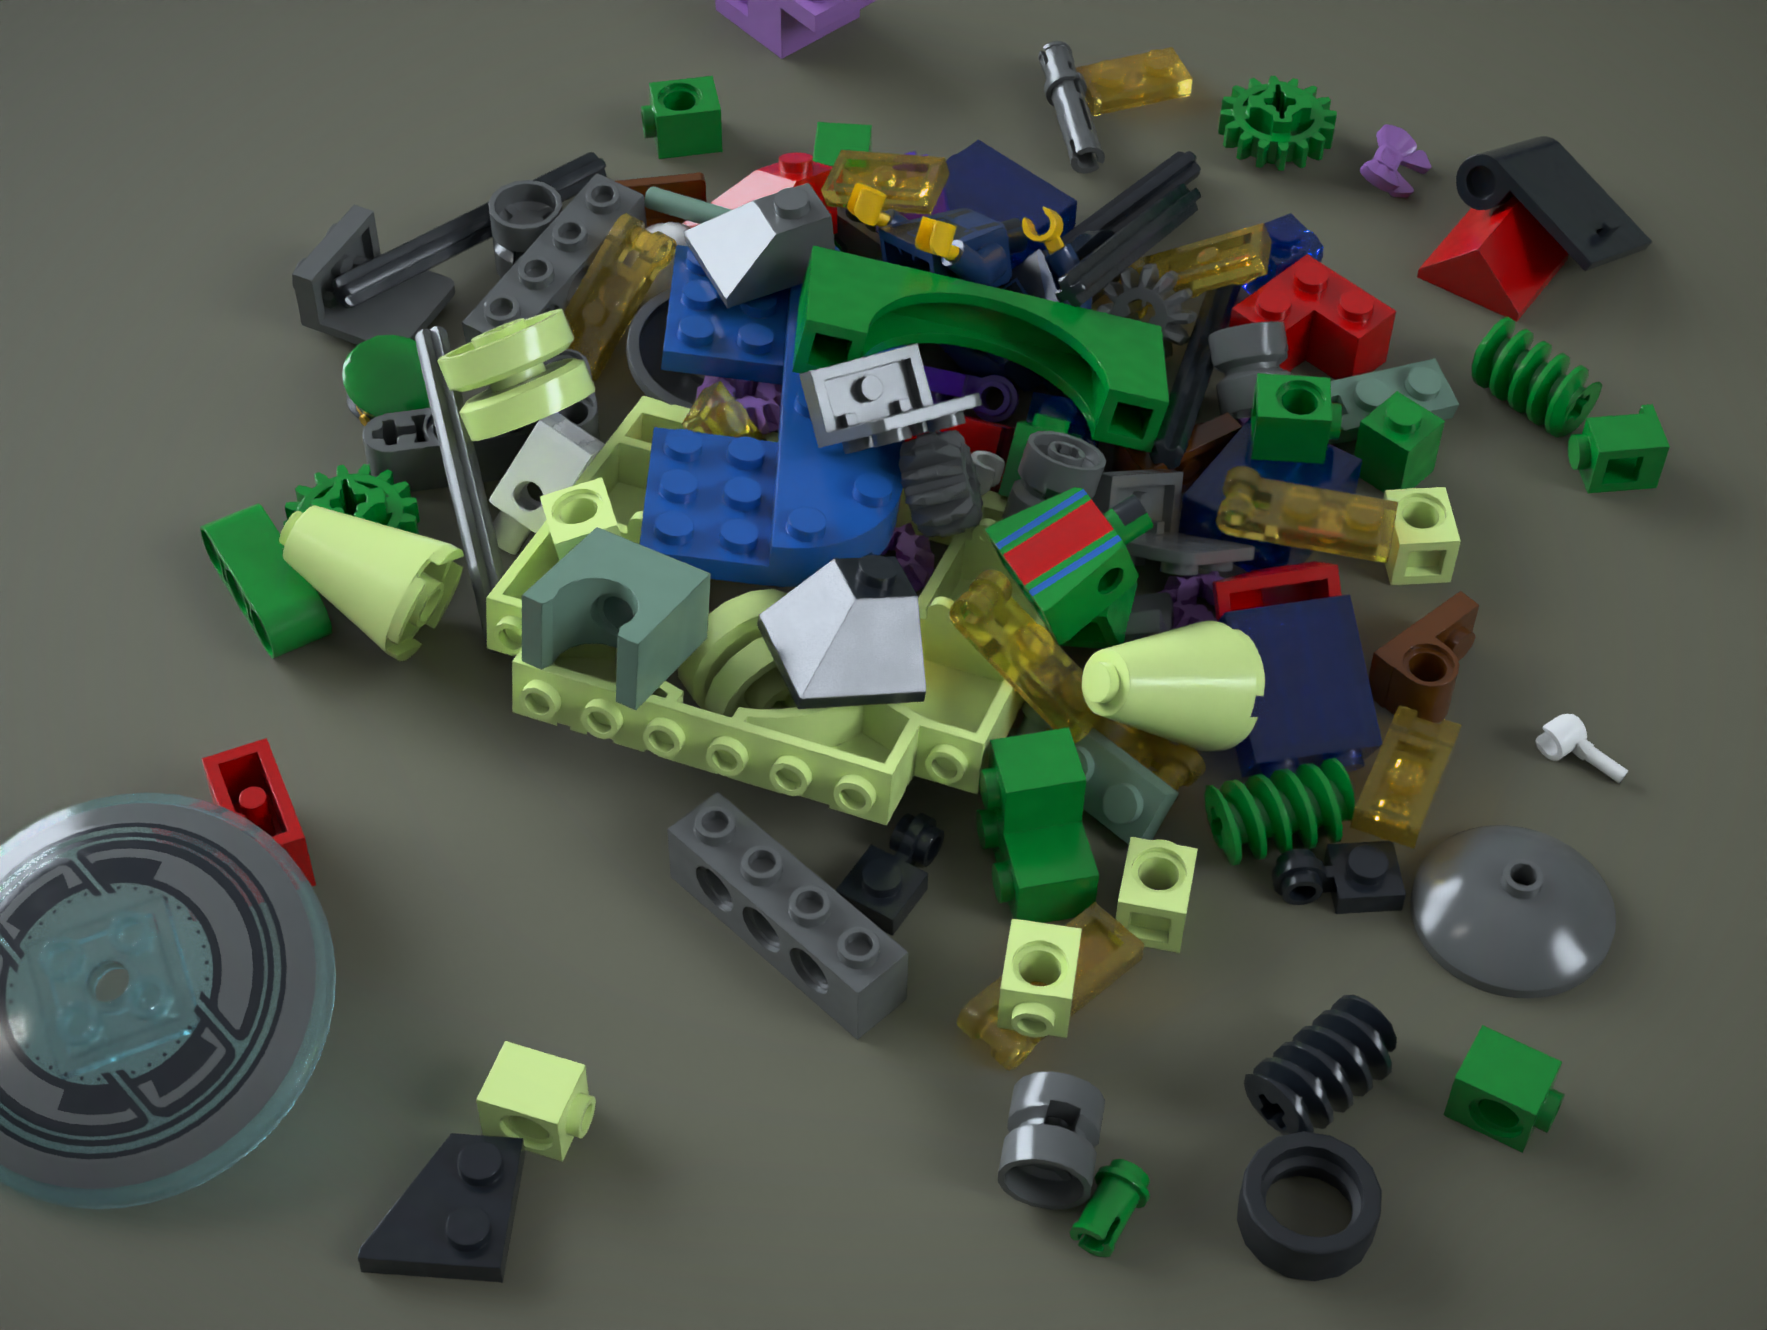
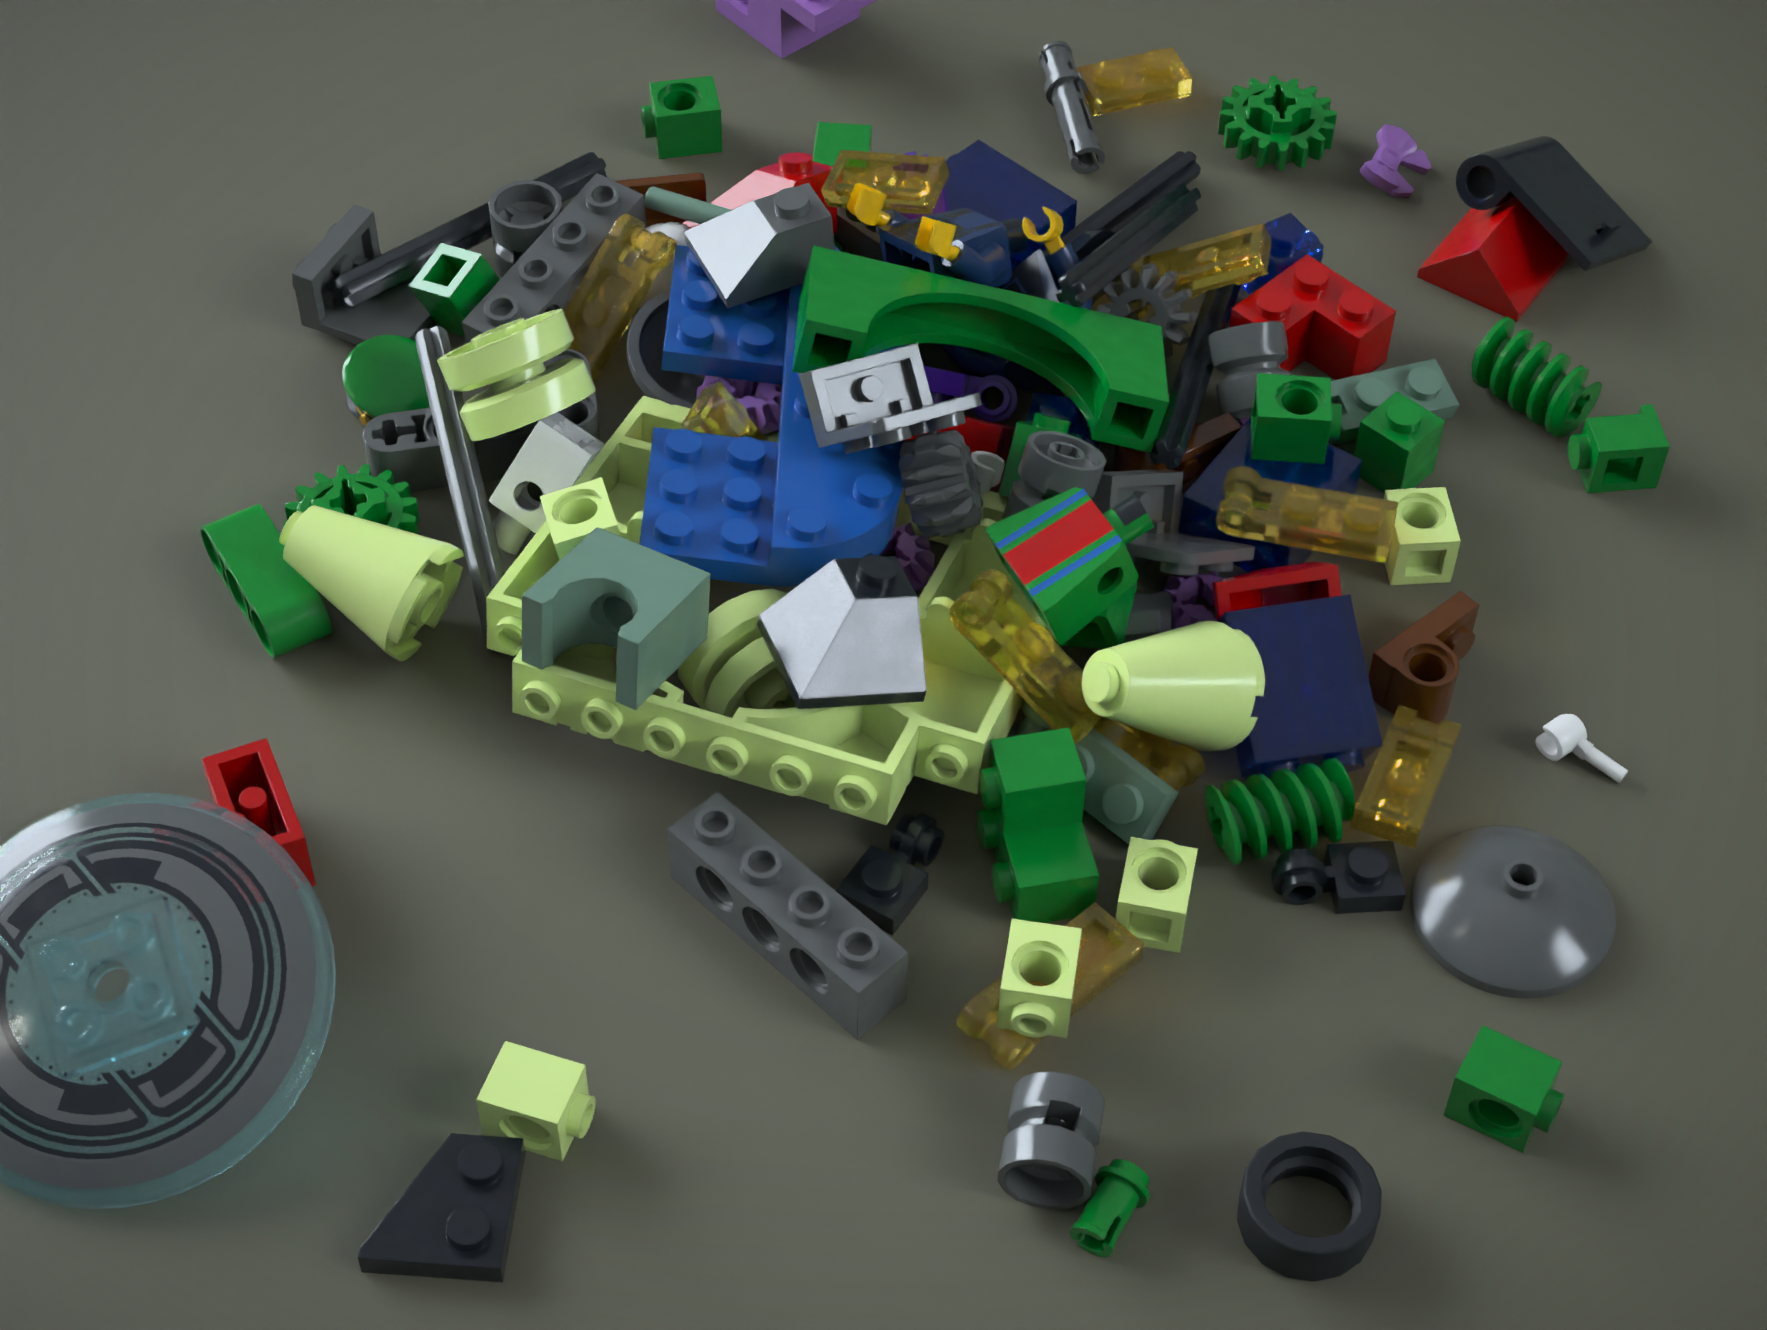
black piece [1244,995,1397,1135] -> none
none -> green brick [409,243,500,337]

